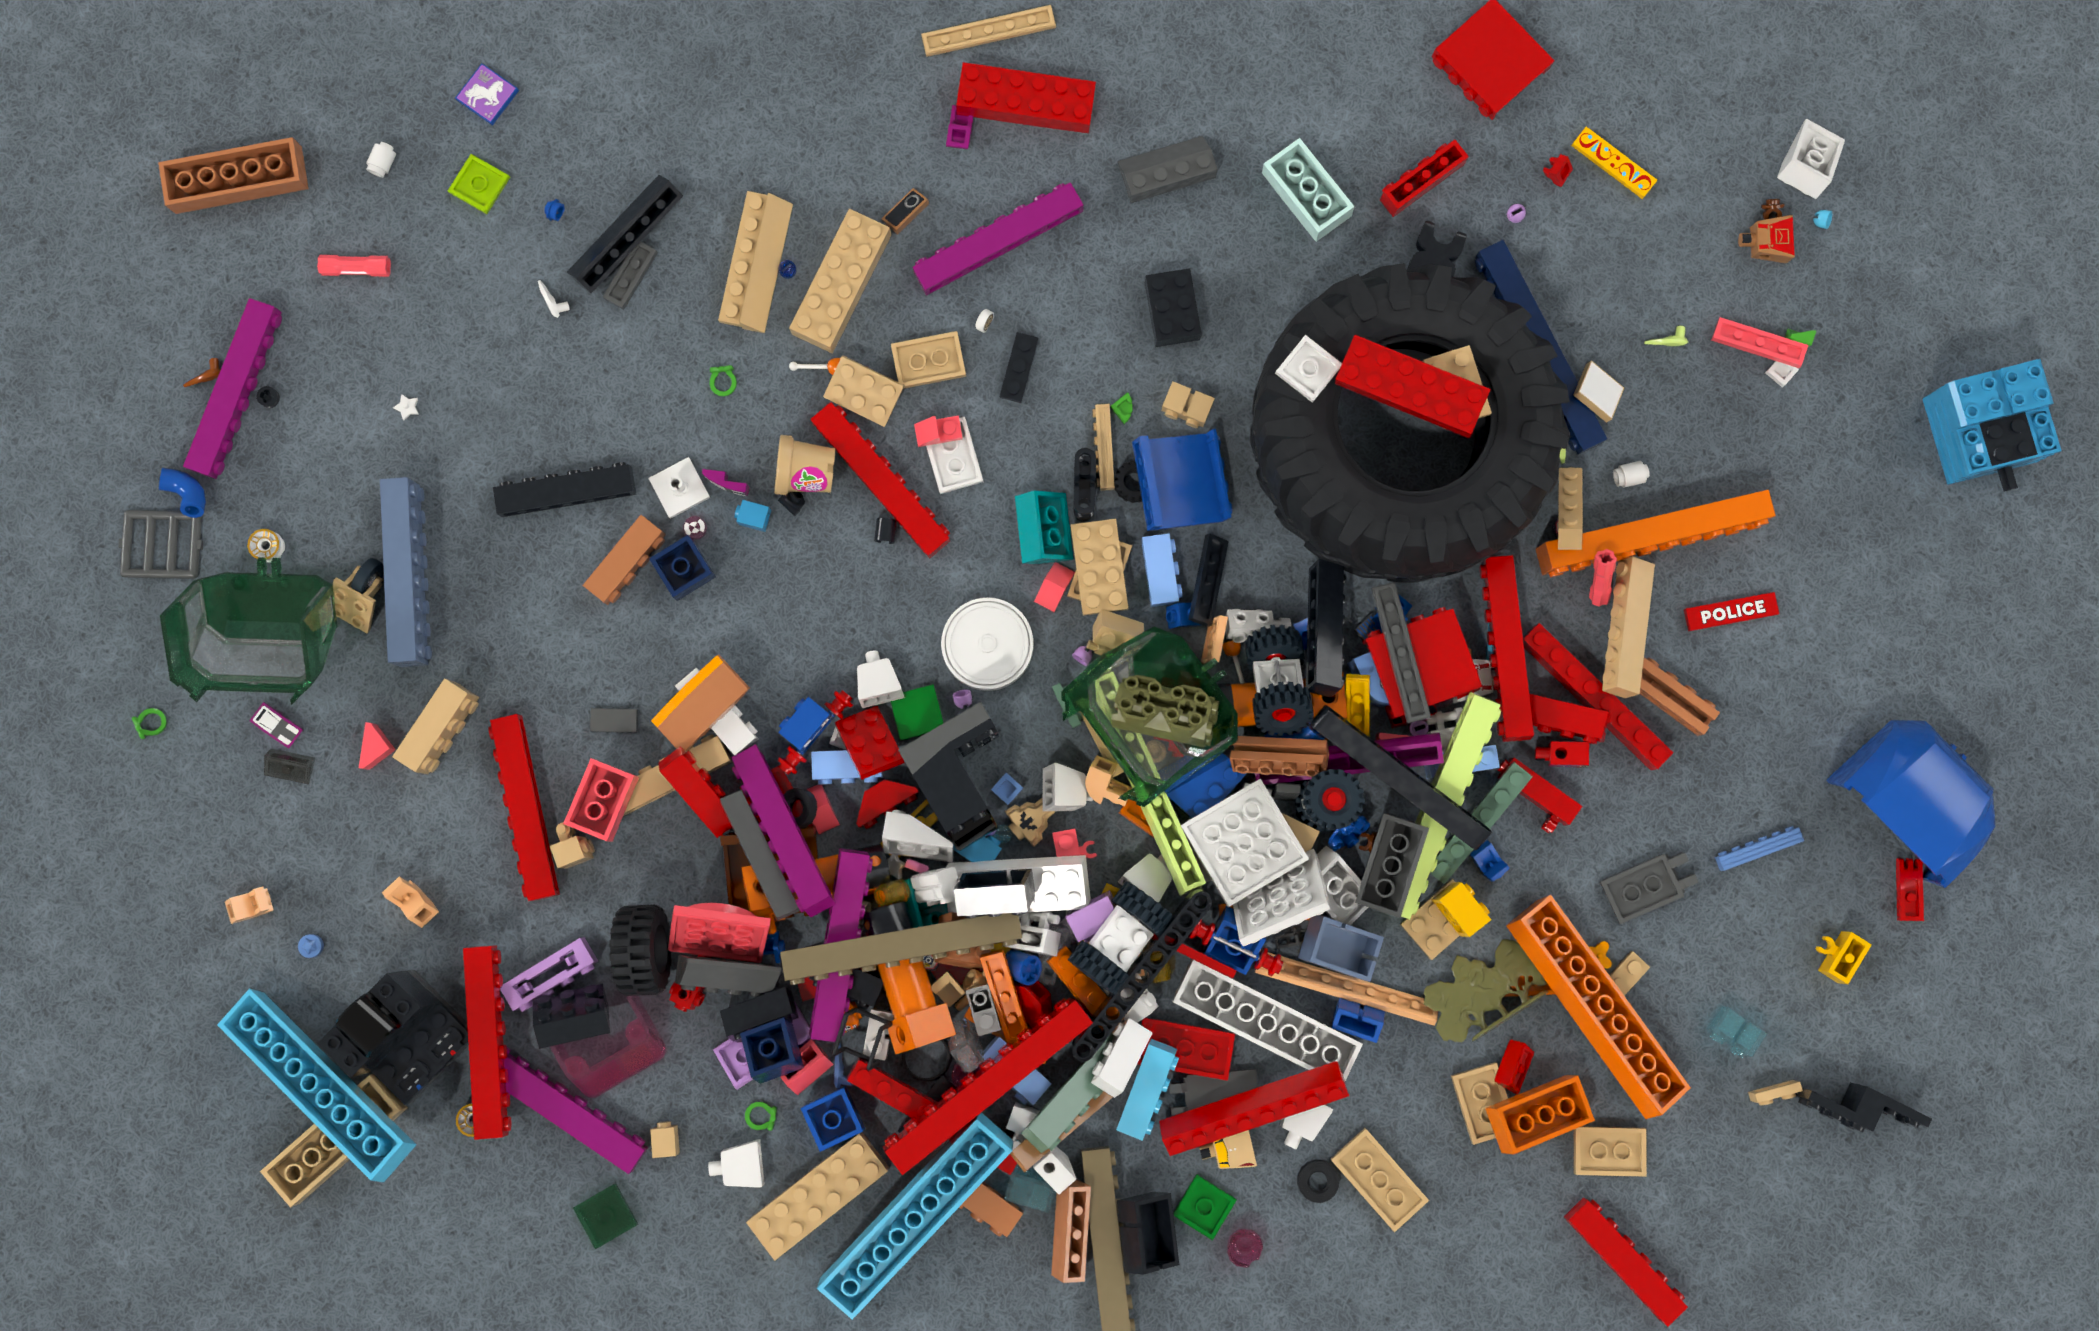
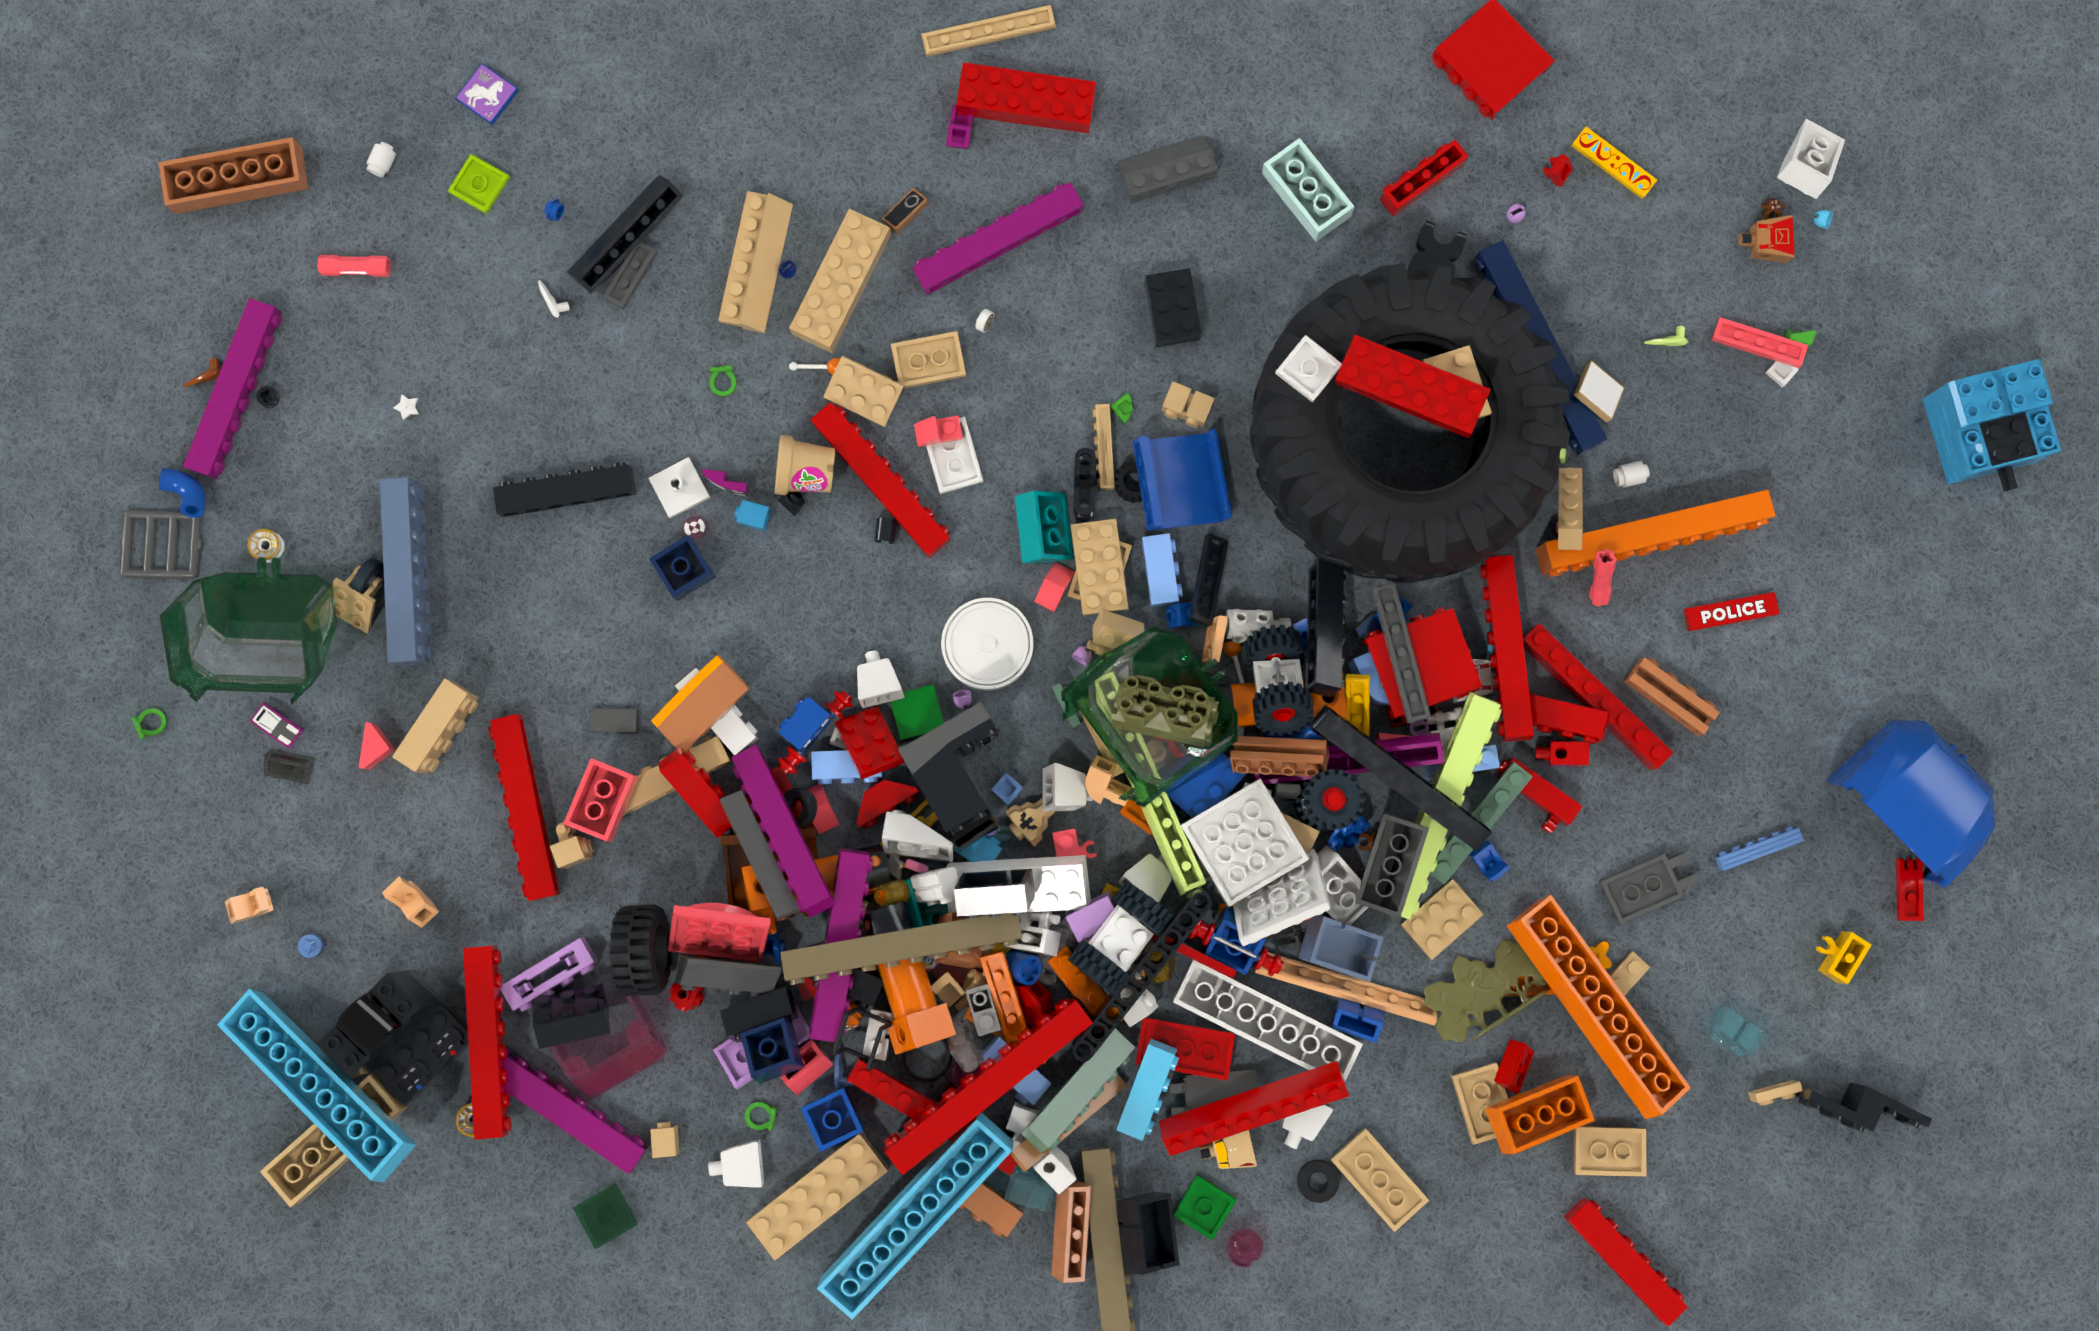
nougat brick [582,515,666,605] -> none
black plate [1000,332,1039,403] -> none
white brick [1091,1018,1152,1098] -> none
yellow brick [1431,882,1491,937] -> none
tan brick [1602,556,1655,698] -> none

